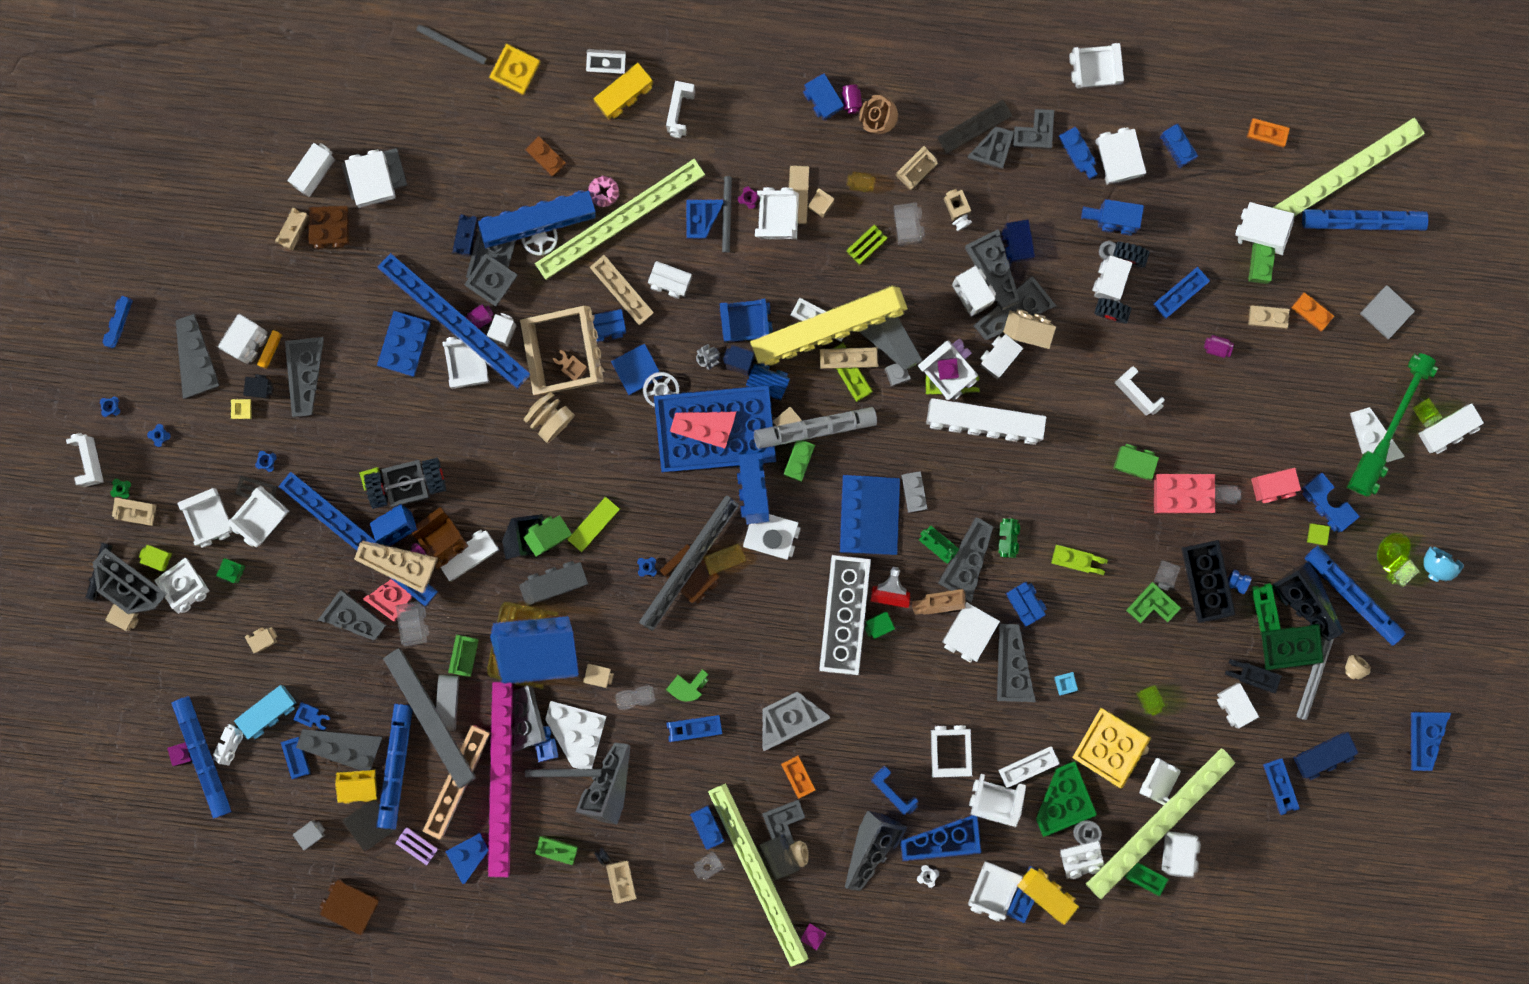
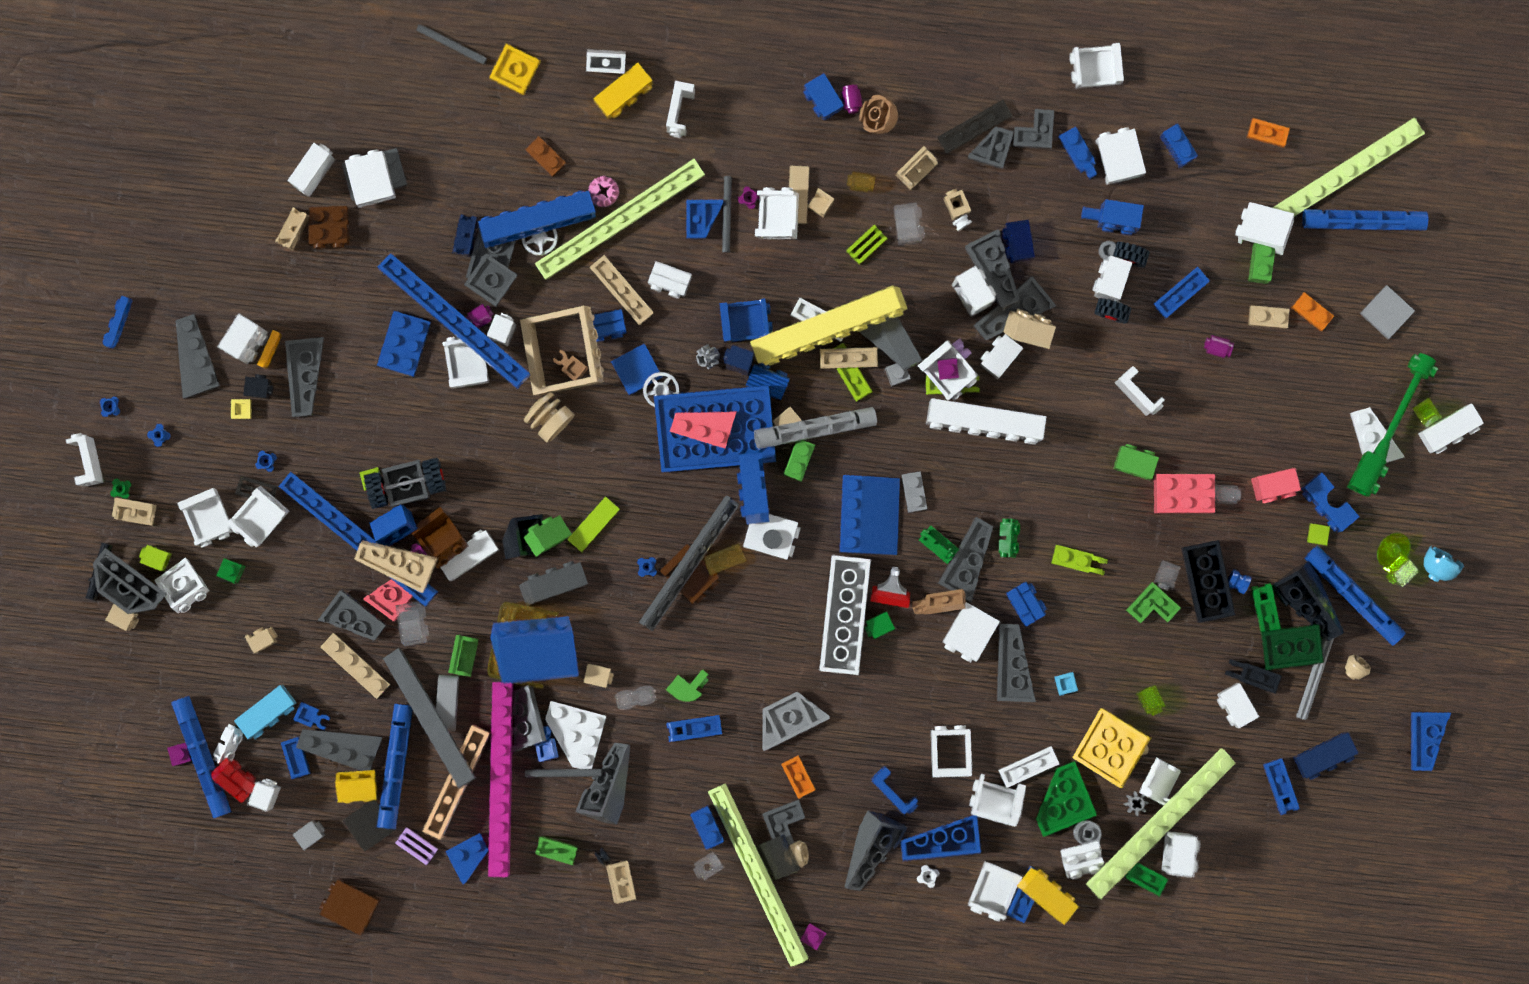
none -> red brick [211,758,256,803]
none -> white brick [248,779,281,811]
none -> tan plate [321,633,391,699]
none -> light grey gear [1123,791,1149,816]

